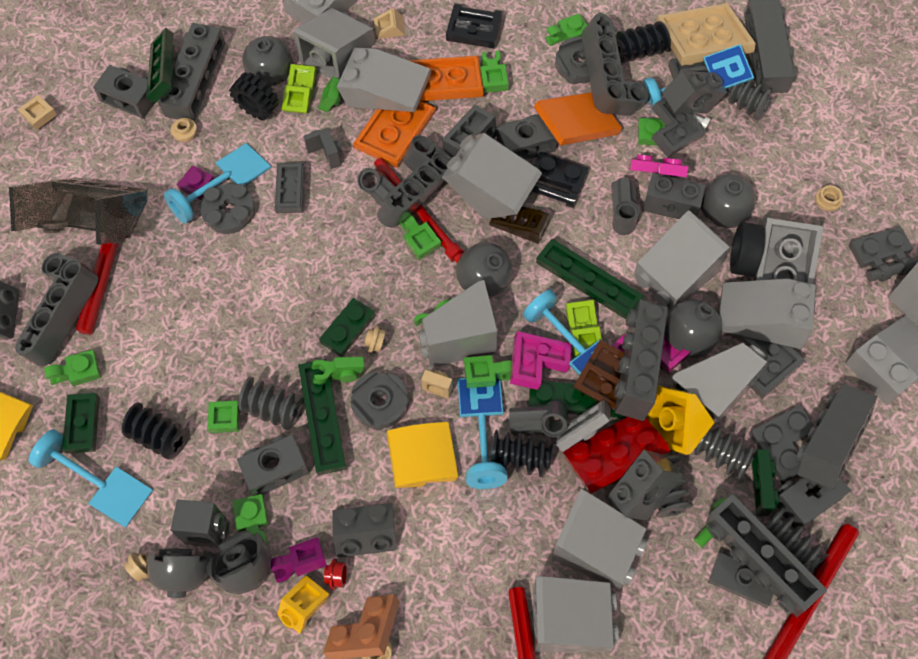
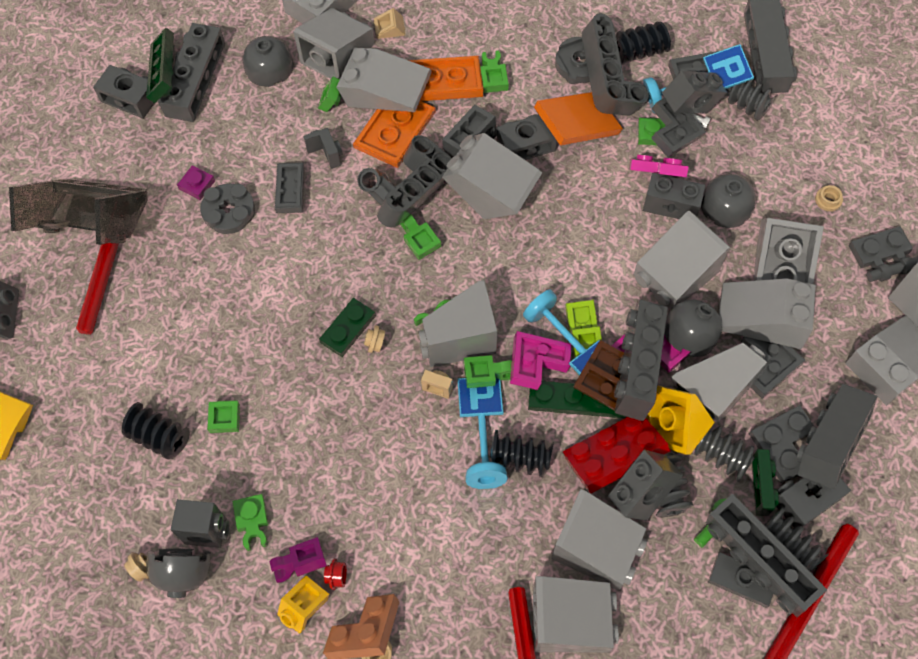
dark grey beam [15,253,98,366] -> none
tan plate [18,95,57,130] -> none
medium azure piece [28,429,153,528] -> none
bright green plate [44,349,101,386] -> none
dark green plate [62,393,100,453] -> none
medium azure piece [164,143,271,224] -> none
tan plate [171,118,197,142] -> none
dark grey cylinder [206,531,272,594] -> none
black tyre [229,72,279,121] -> none
dark grey brick [237,435,310,496] -> none
dark grey piece [238,376,304,430] -> none
lime slope [281,64,317,114] -> none
dark green plate [298,359,347,476] -> none
bright green plate [311,357,364,384] -> none
dark grey bracket [332,503,397,557] -> none
dark grey plate [351,372,409,431] -> none
red bar [374,158,464,263] -> none
yellow slope [386,422,458,488] -> none
black plate [446,3,503,49] -> none
dark grey cylinder [456,242,513,299] -> none
dark brown slope [489,207,550,244] -> none
dark grey piece [509,401,568,437] -> none
black plate [530,152,589,208] -> none
dark green plate [536,239,644,319] -> none
bright green plate [545,13,587,46] -> none
light grey plate [556,400,611,452] -> none
dark grey piece [611,178,640,235] -> none
tan plate [657,3,756,66] -> none
black tyre [730,222,765,277] -> none

